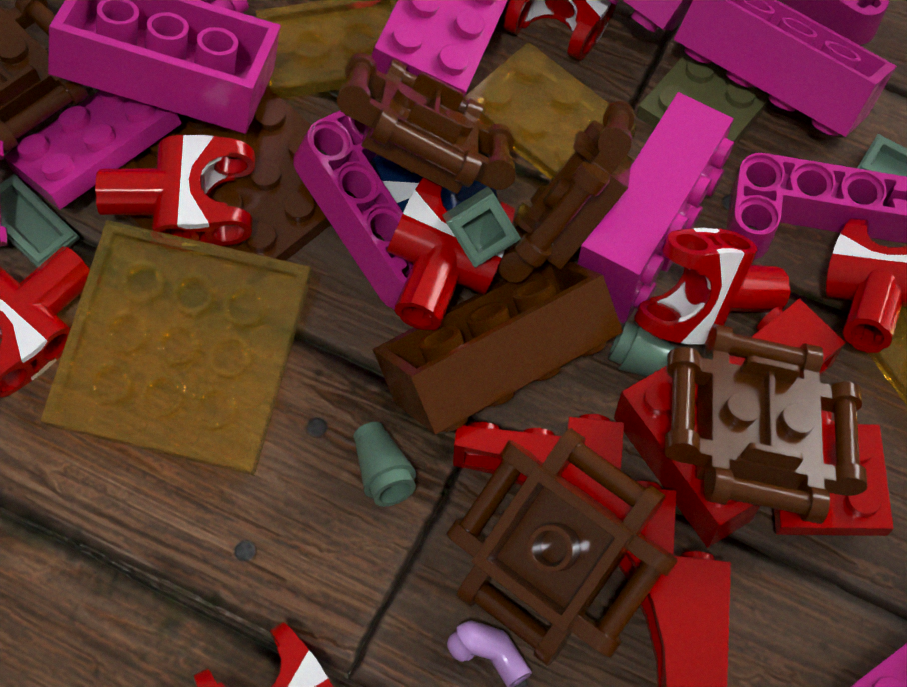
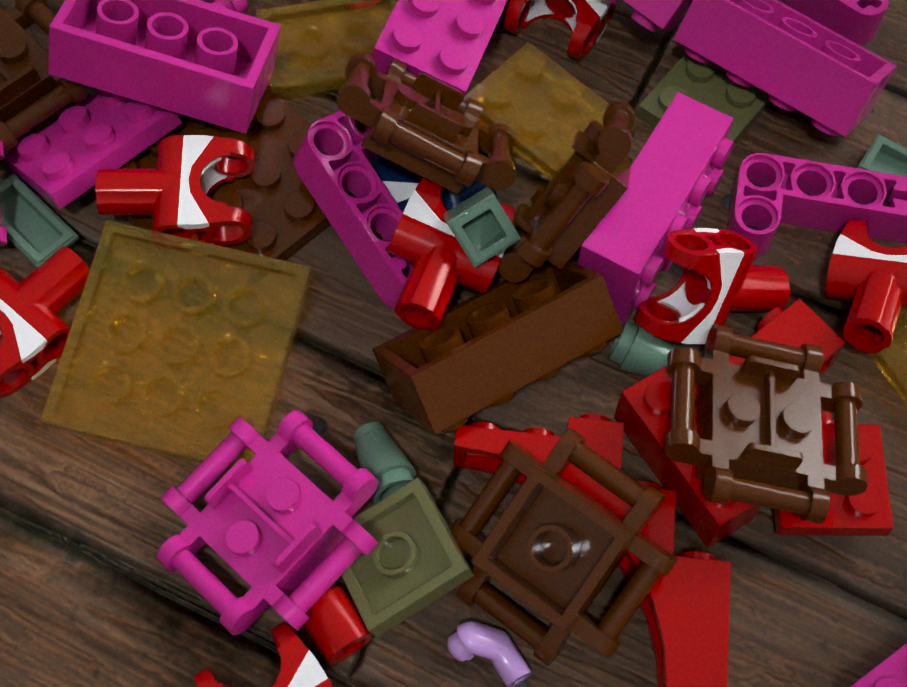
none -> dark pink brick [156,410,379,636]
none -> red piece [304,586,373,665]
none -> olive plate [341,477,475,637]

